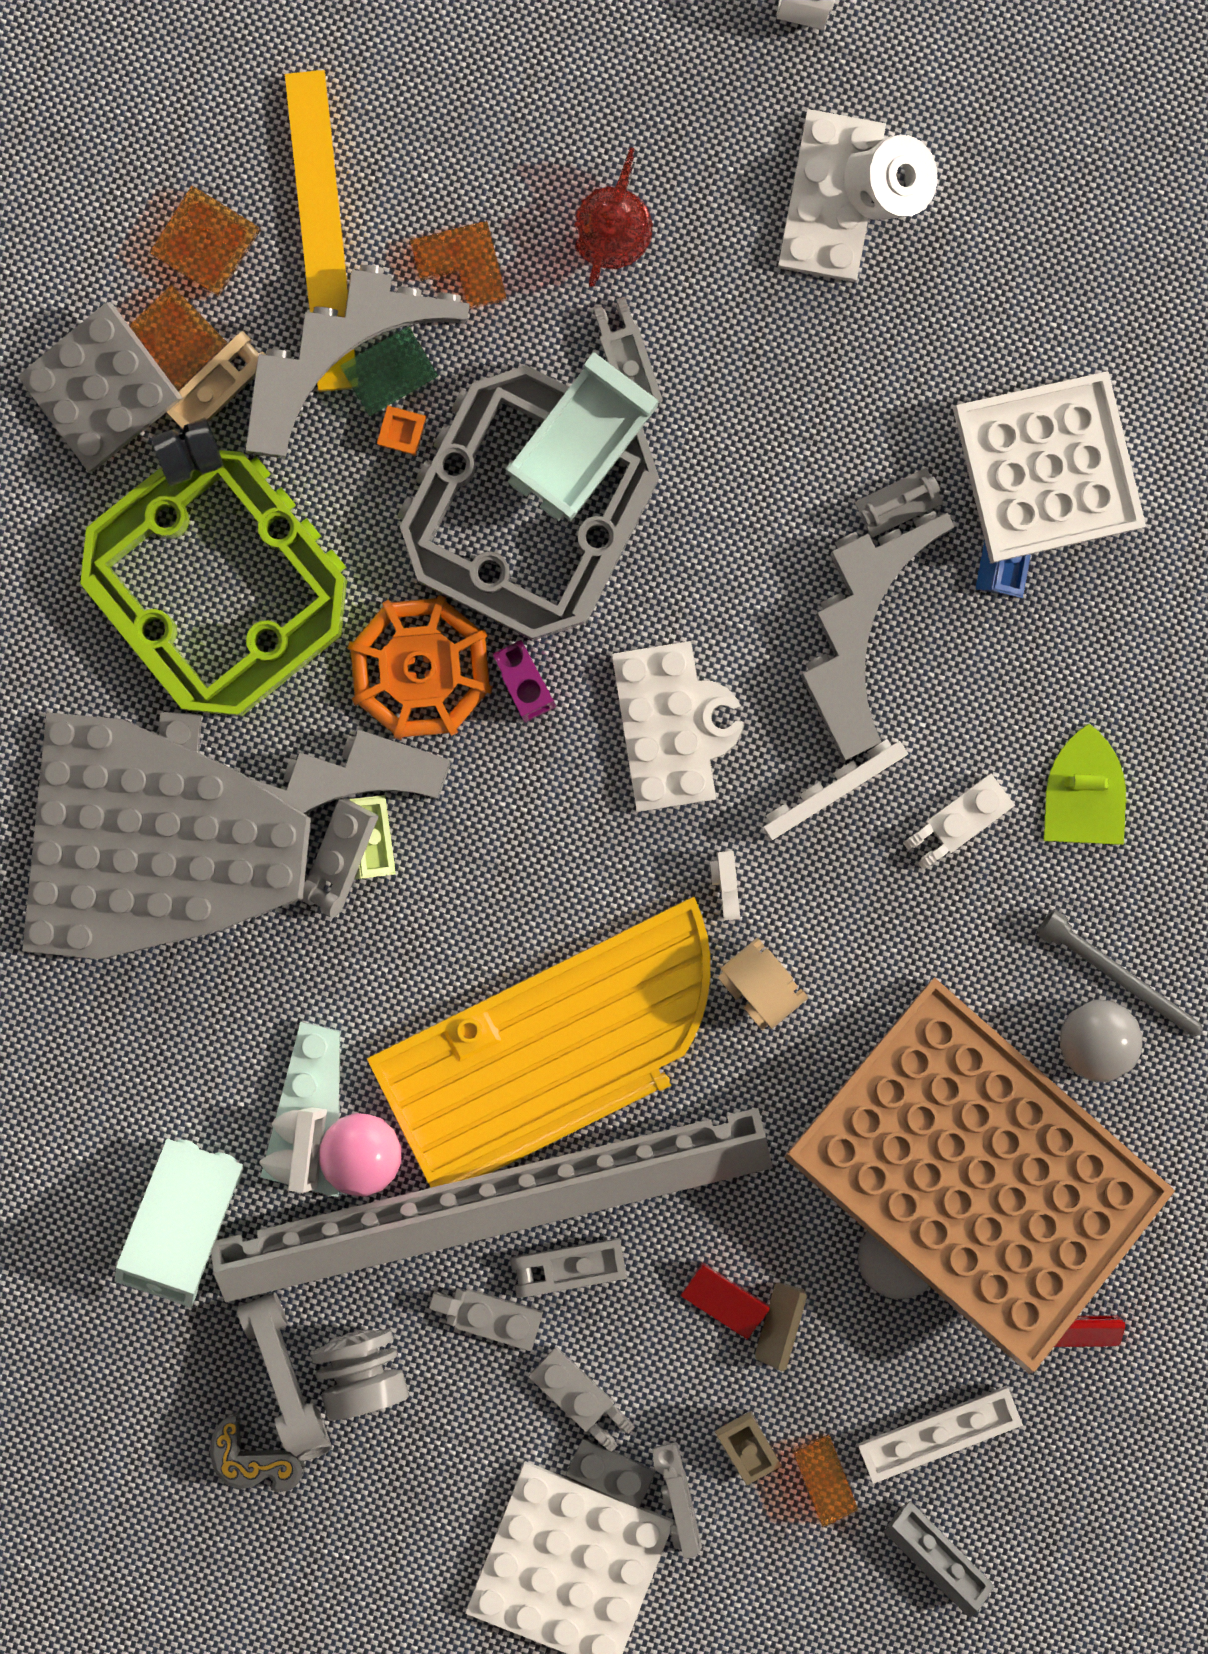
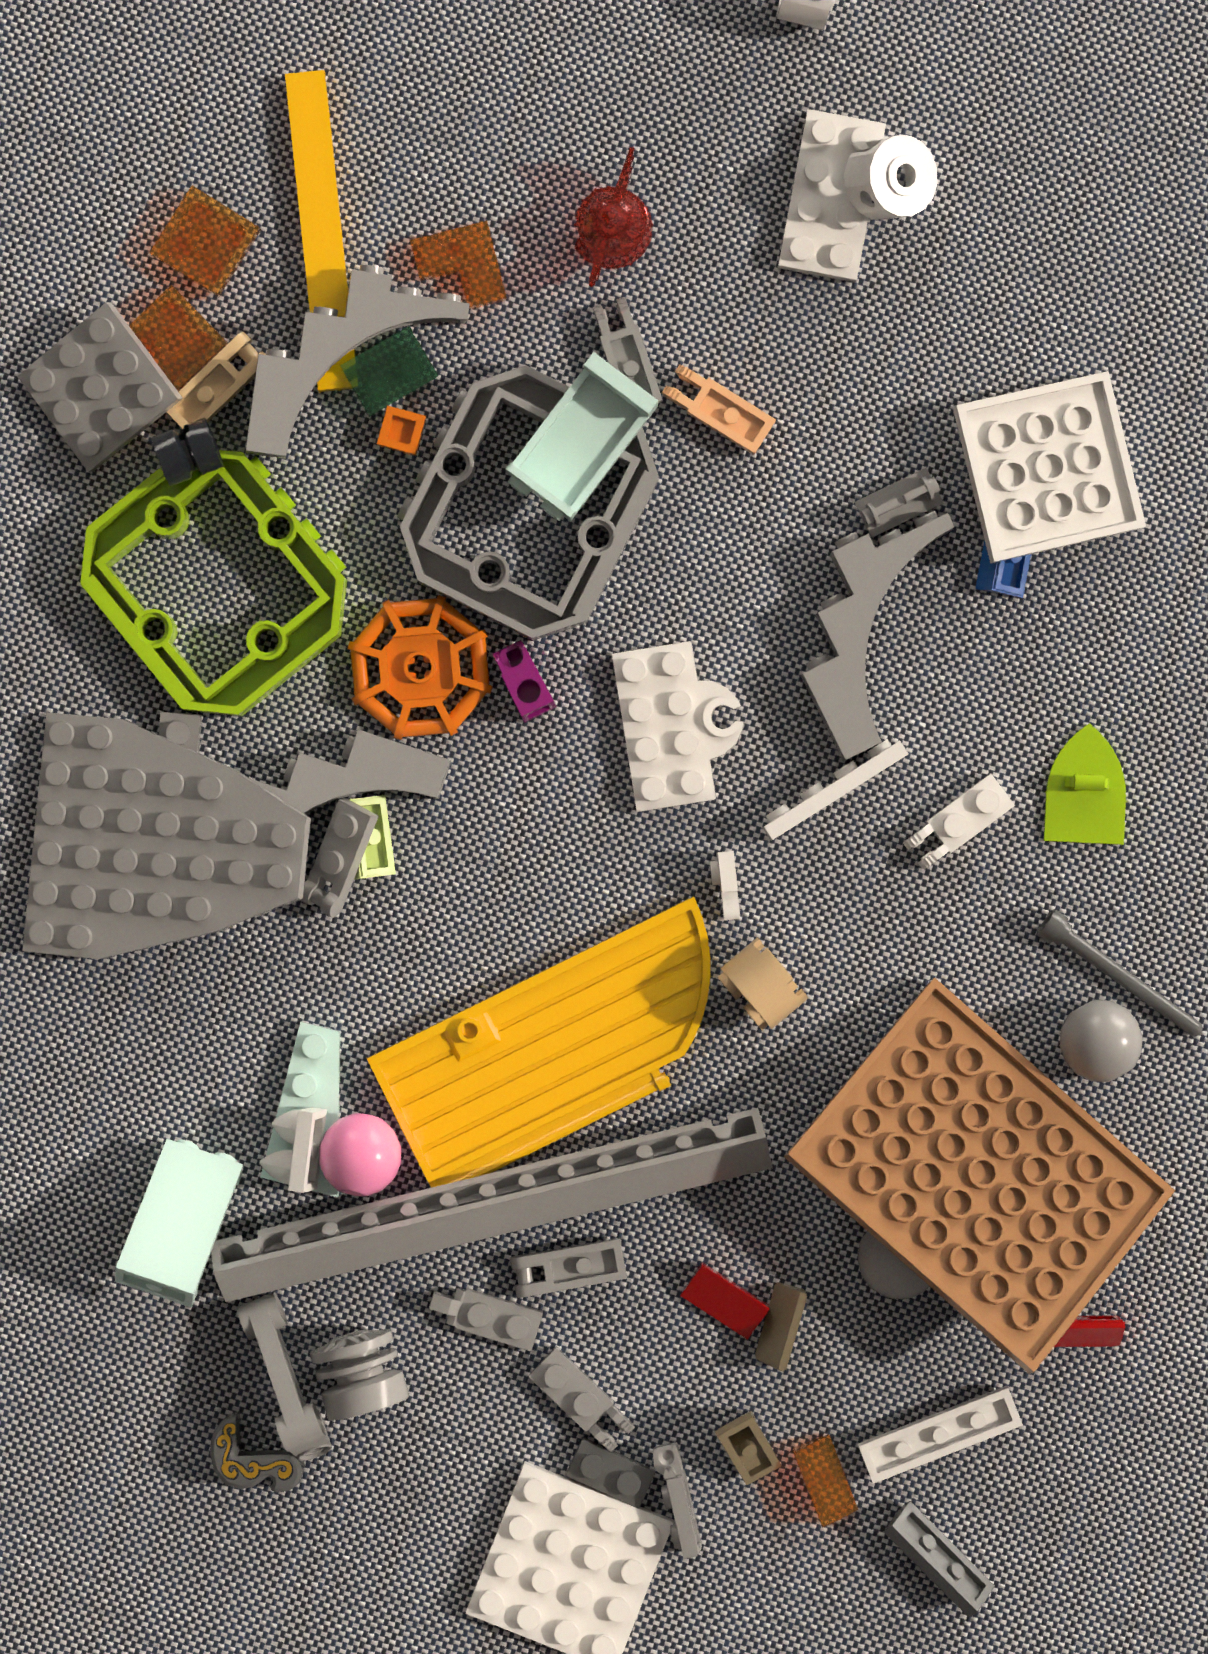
none -> light nougat hinge [662,364,776,455]

